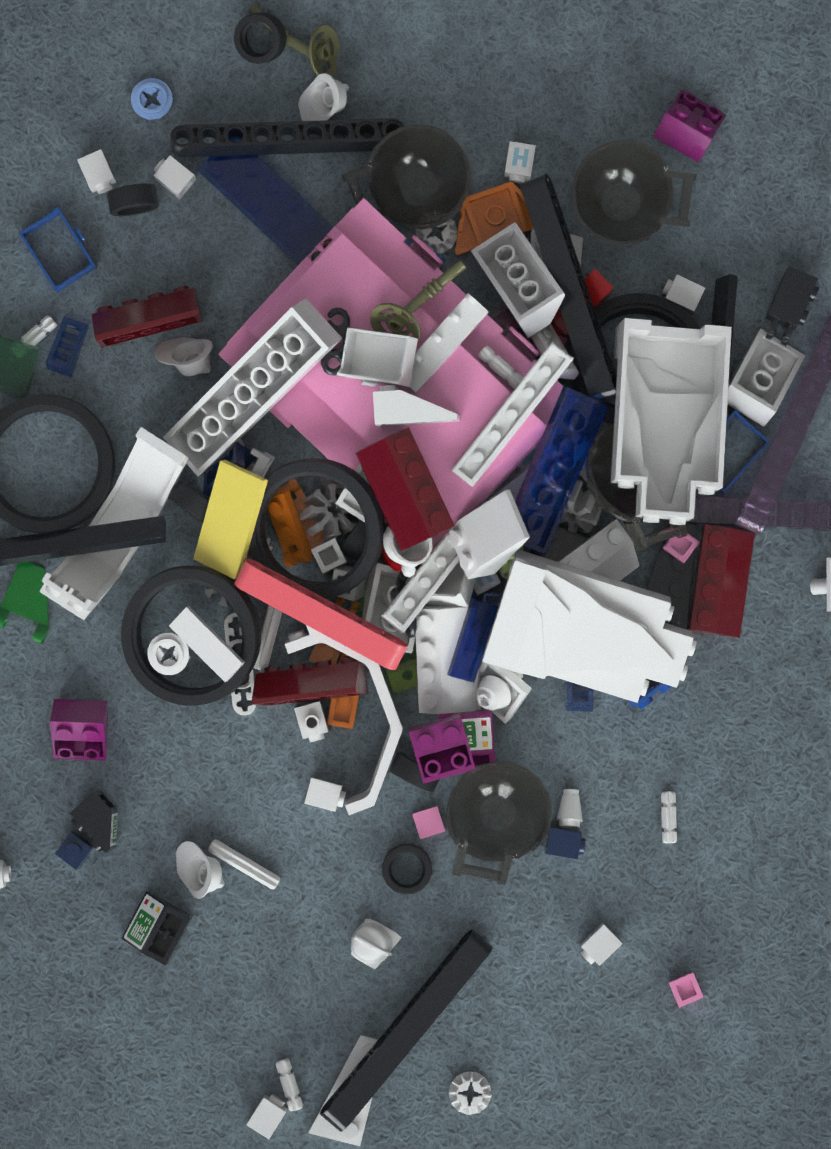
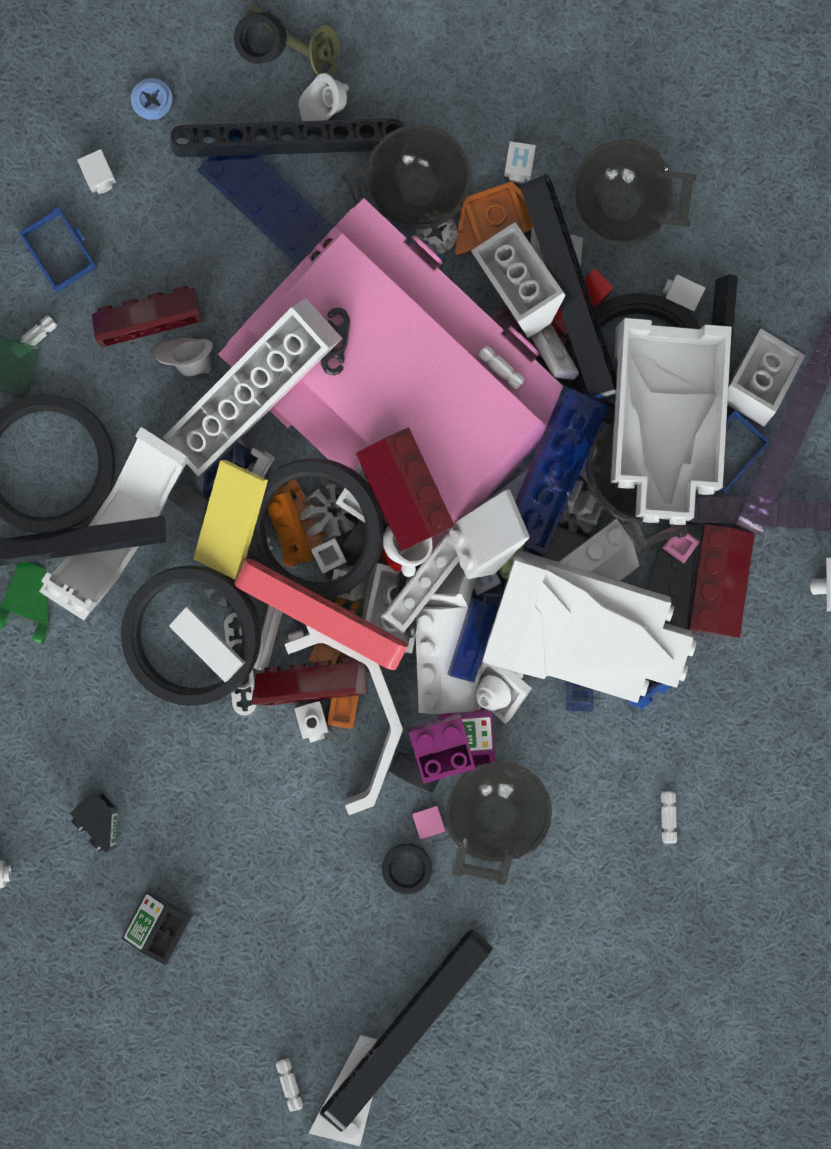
clear blue slope [45,317,89,377] -> none
magenta slope [50,699,108,761] -> none
dark blue brick [55,831,95,870] -> none
black tyre [107,183,159,216] -> none
white gear [148,632,190,675] -> none
white brick [153,155,196,199] -> none
white piece [176,841,225,899] -> none
white axle [208,839,281,889] -> none
white brick [247,1094,287,1139] -> none
white brick [304,777,346,812] -> none
white container [337,328,418,387] -> none
white piece [351,919,402,969] -> none
olive dish [370,260,466,342] -> none
white slope [373,385,461,427] -> none
clear neon green brick [386,659,418,694] -> none
white hinge [410,293,489,393] -> none
white gear [449,1071,492,1115] -> none
white tile [451,342,574,487] -> none
dark blue brick [545,827,586,859] -> none
white cone [556,789,583,829] -> none
white brick [580,923,622,966] -> none
magenta slope [653,90,726,163] -> none
bright pink plate [668,972,703,1008] -> none
black hinge [765,266,819,347] -> none

